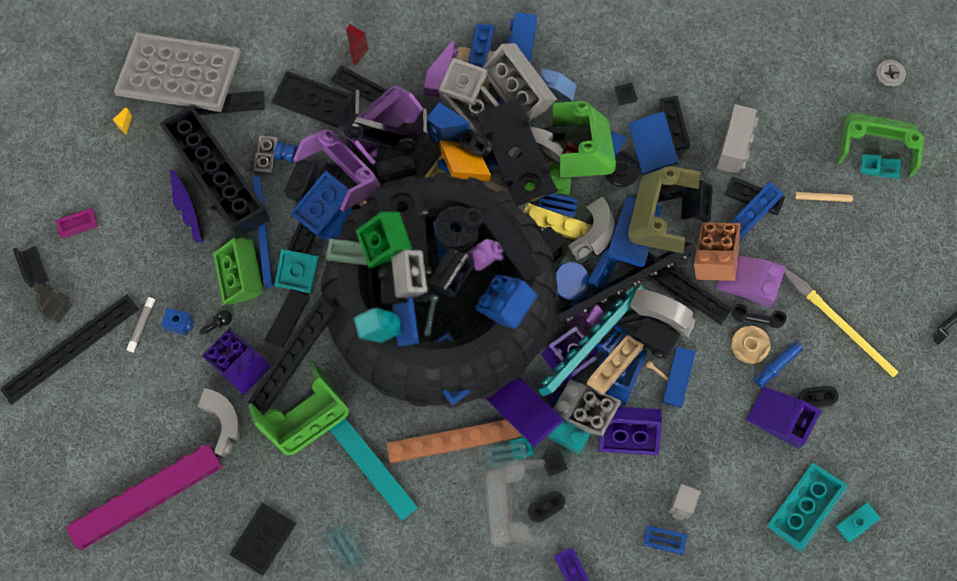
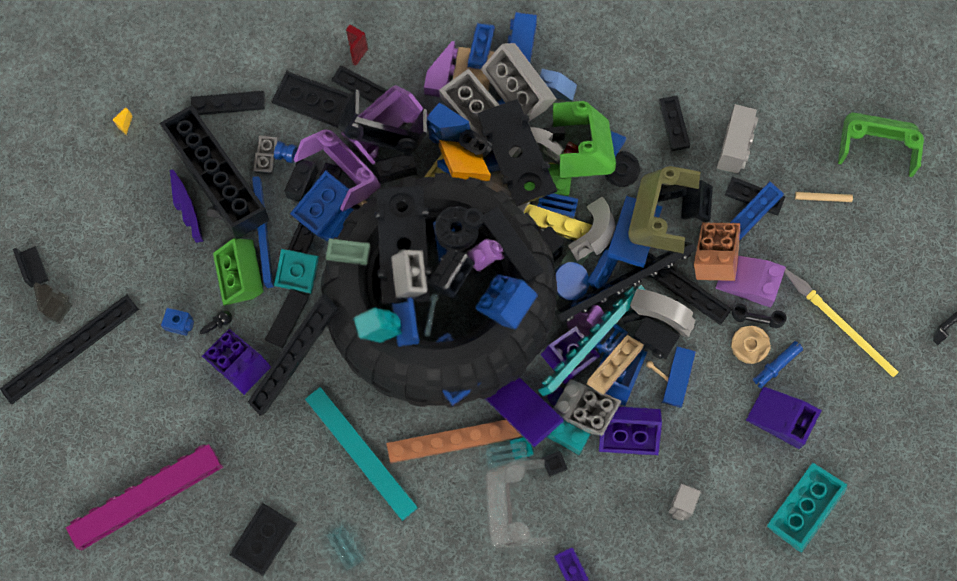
magenta plate [56,208,98,239] -> none
light grey plate [114,33,241,112] -> none
light grey bar [126,297,155,353] -> none
light grey arch [198,388,241,458] -> none
bright green windscreen [248,360,349,455] -> none
green slope [356,212,412,268] -> none
light grey plate [439,58,488,105] -> none
black plate [528,491,565,523] -> none
black plate [614,83,637,106] -> none
blue tile [629,111,679,175] -> none
blue tile [643,525,687,555] -> none
black plate [798,386,839,408] -> none
teal plate [836,502,881,543] -> none
teal slope [861,154,901,179] -> none
light grey gear [876,60,906,88] -> none

